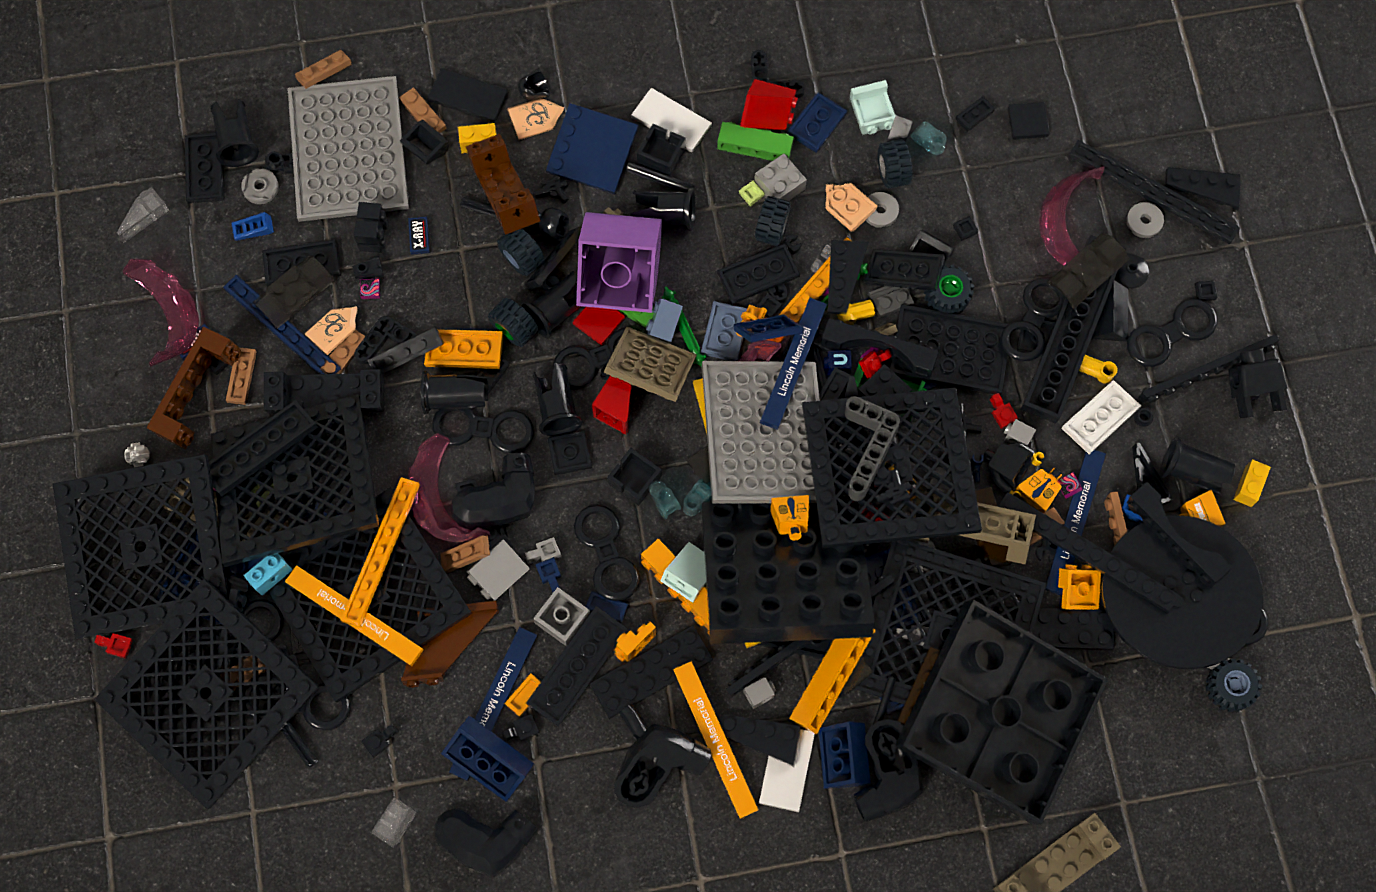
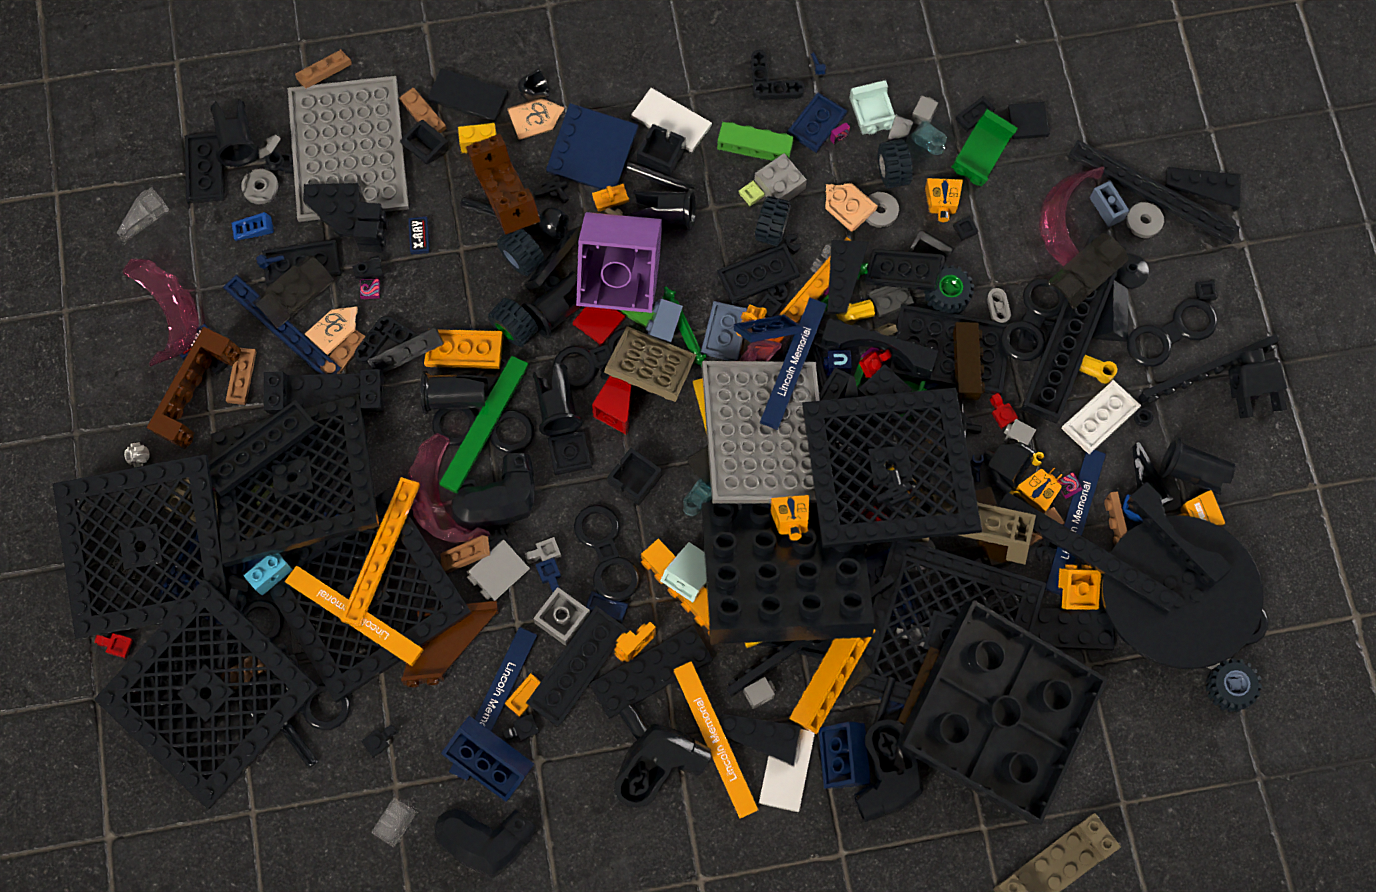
clear light blue piece [649,481,681,519] -> none
red slope [740,79,798,130] -> none
dark grey beam [845,397,900,501] -> none
yellow brick [1233,459,1271,507] -> none
none -> dark blue hand [256,254,284,269]
none -> light grey tile [258,135,281,159]
none -> black plate [303,183,360,237]
none -> green tile [439,356,529,493]
none -> light orange hips [592,184,629,211]
none -> dark blue hand [811,53,826,75]
none -> magenta tile [830,122,850,144]
none -> light grey brick [911,96,938,128]
none -> light orange torso [925,178,962,222]
none -> green panel [951,109,1018,187]
none -> dark brown brick [953,322,985,400]
none -> light grey plate [987,288,1011,323]
none -> sand blue brick [1090,181,1129,228]

